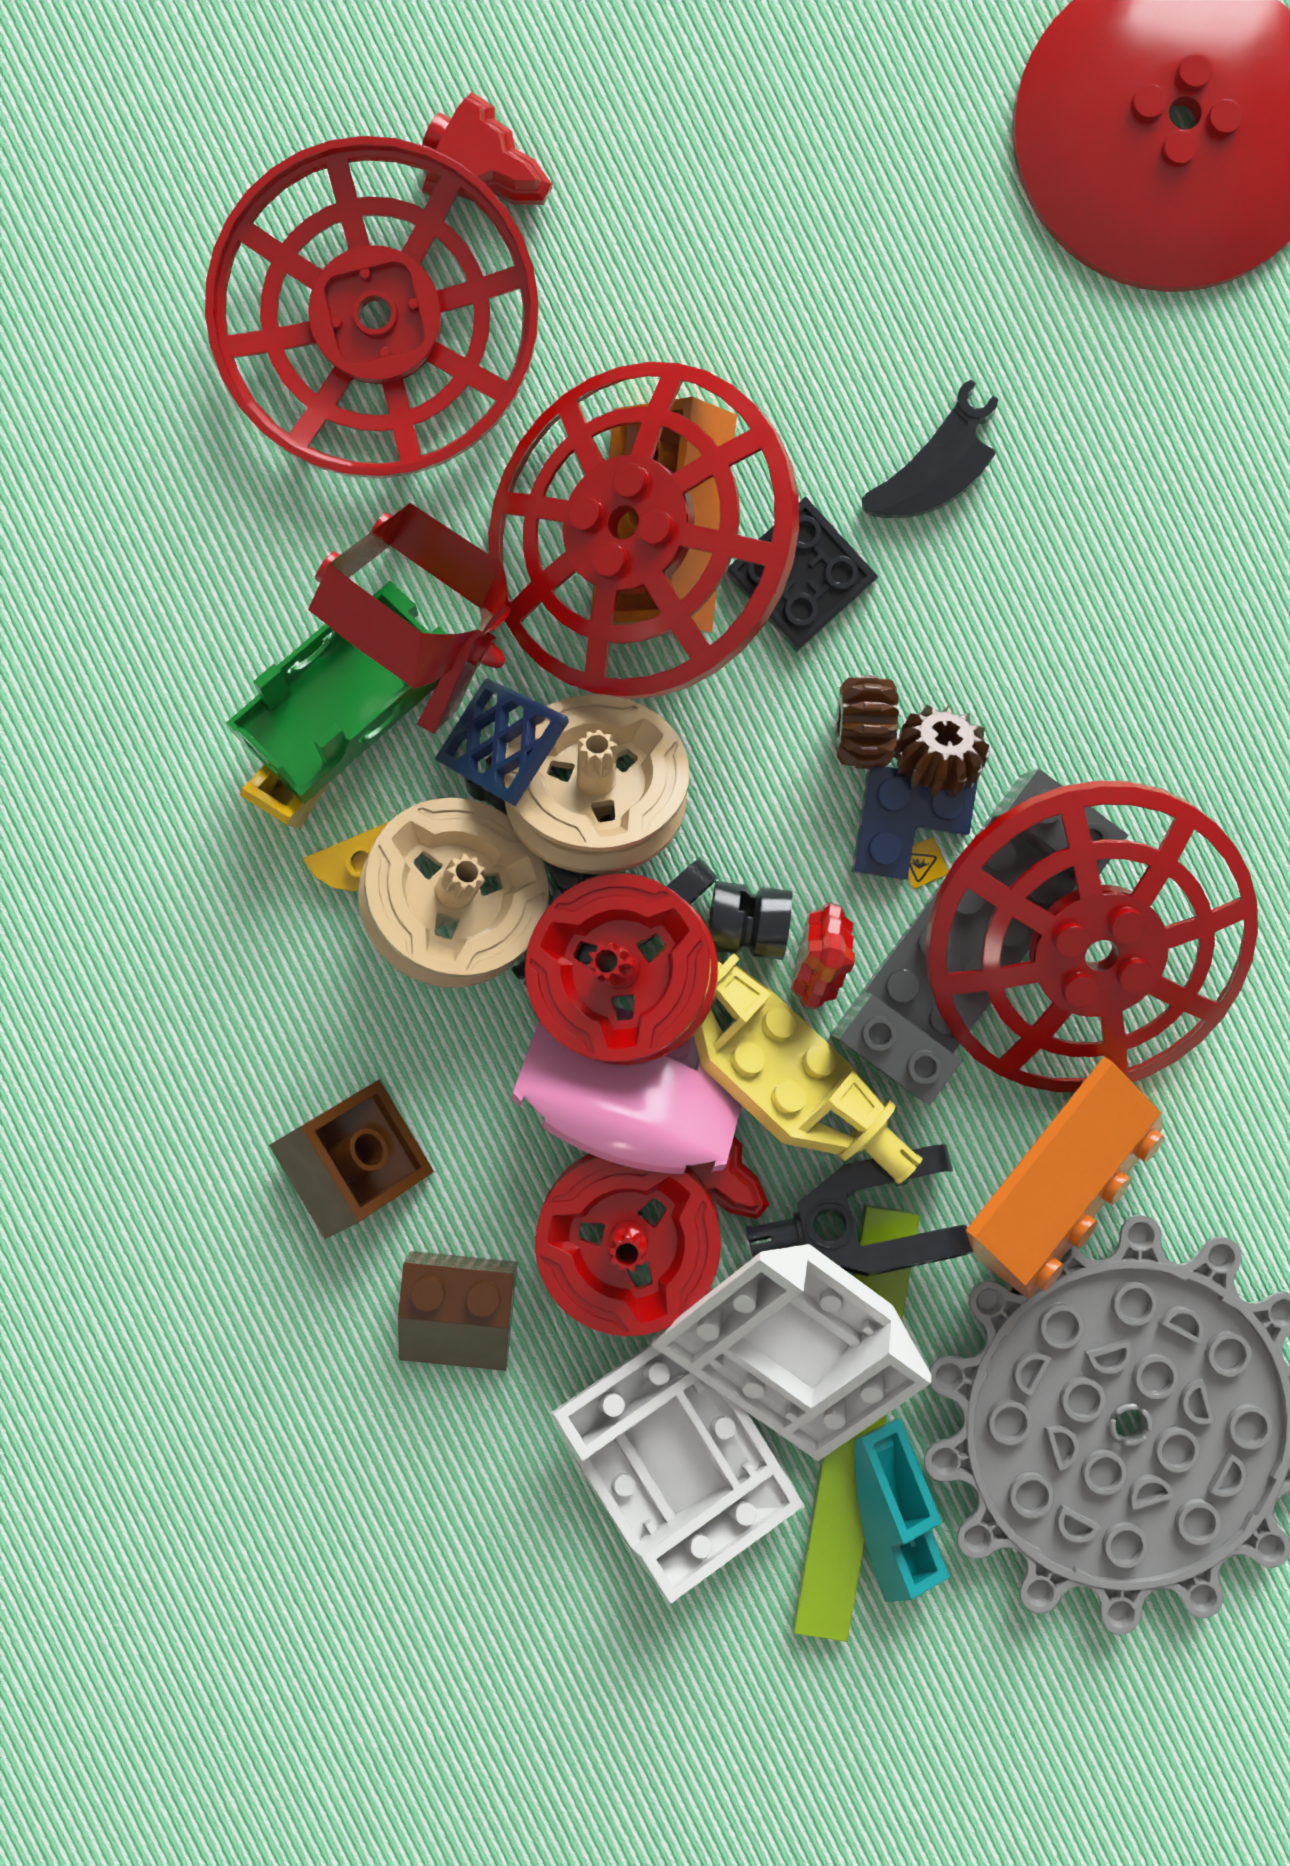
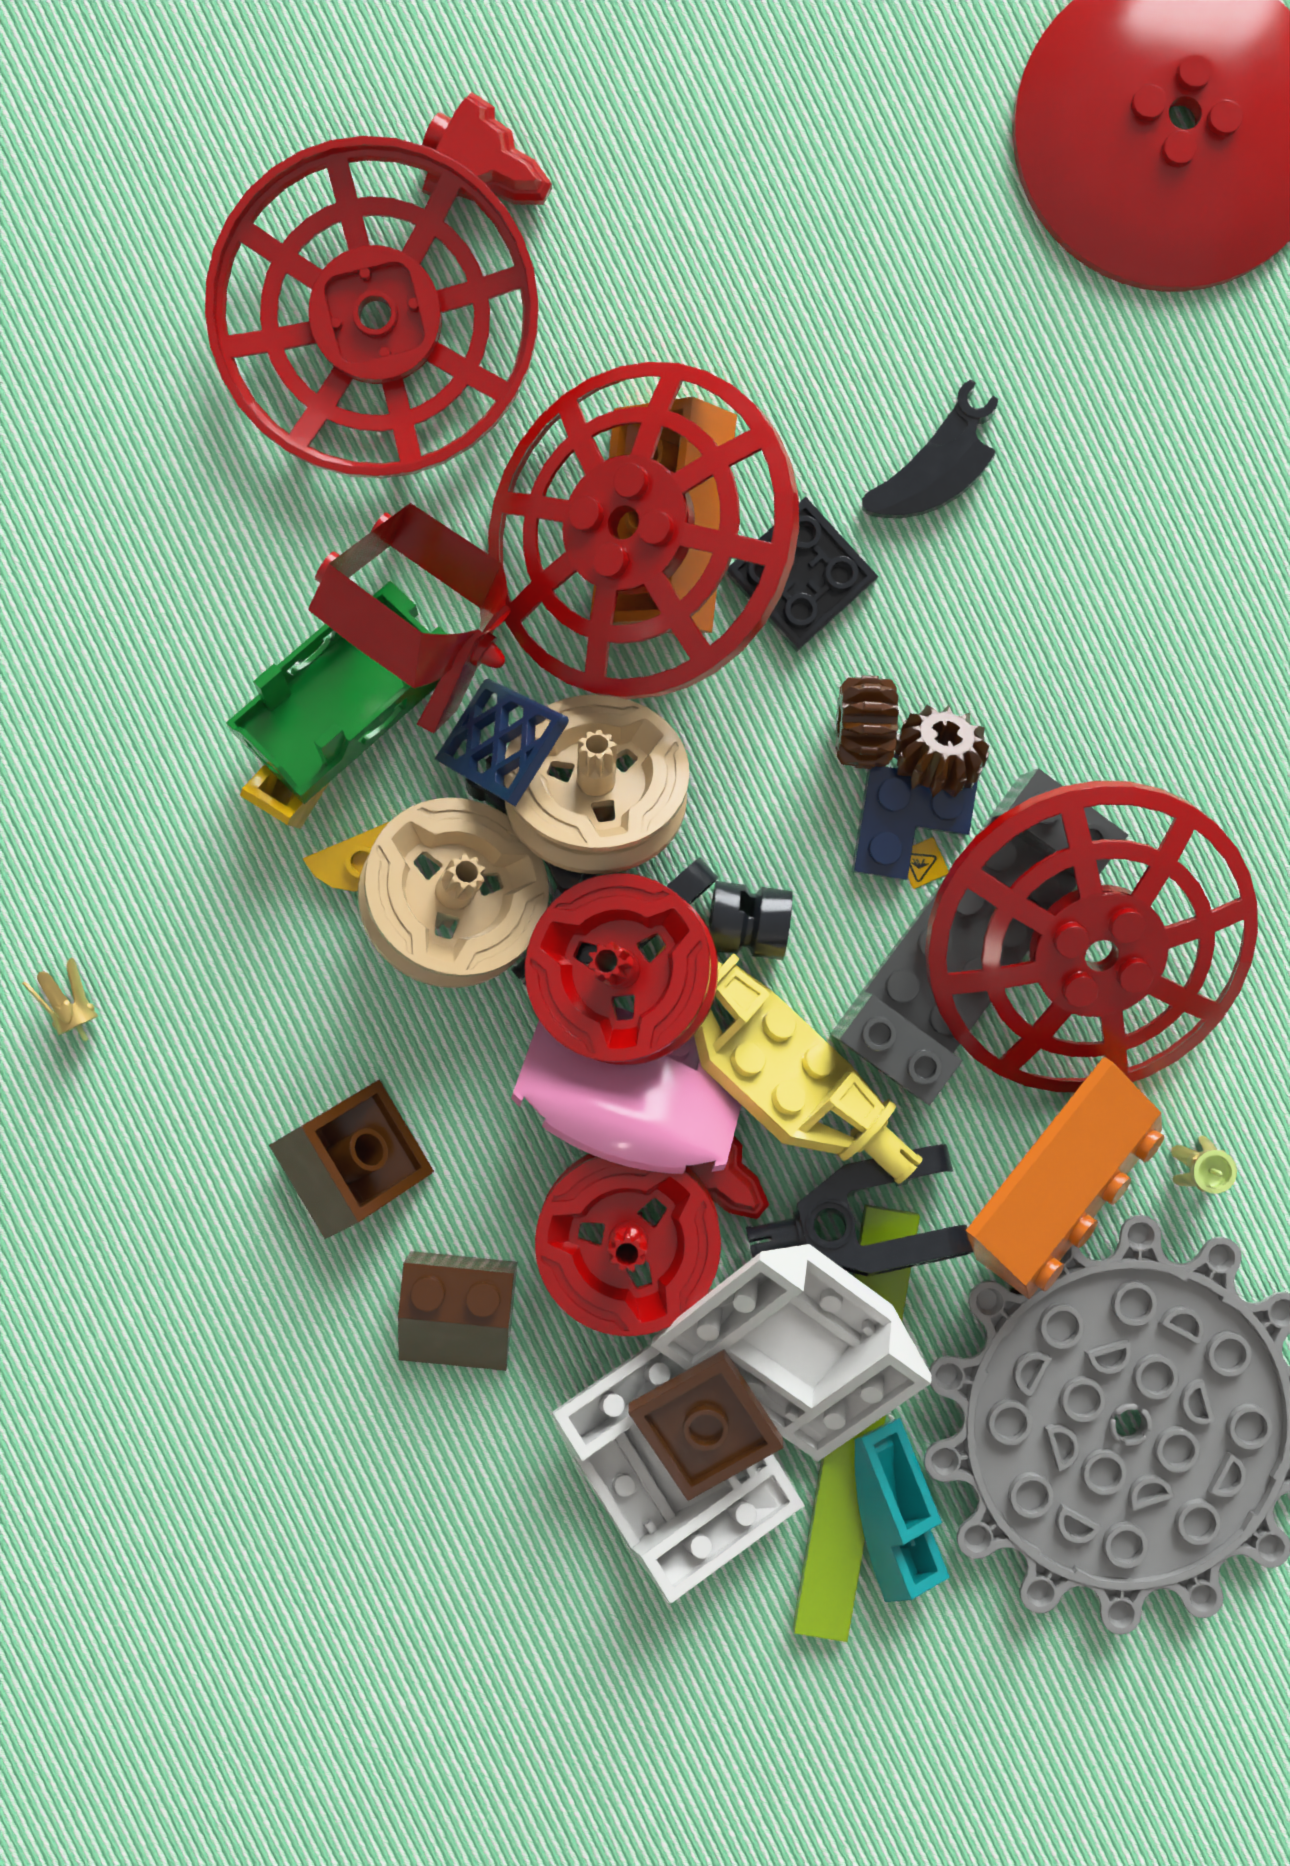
red rock [790,902,855,1010] -> none
none -> pearl gold piece [22,958,98,1041]
none -> reddish brown plate [628,1349,784,1501]
none -> yellowish green piece [1171,1136,1237,1194]

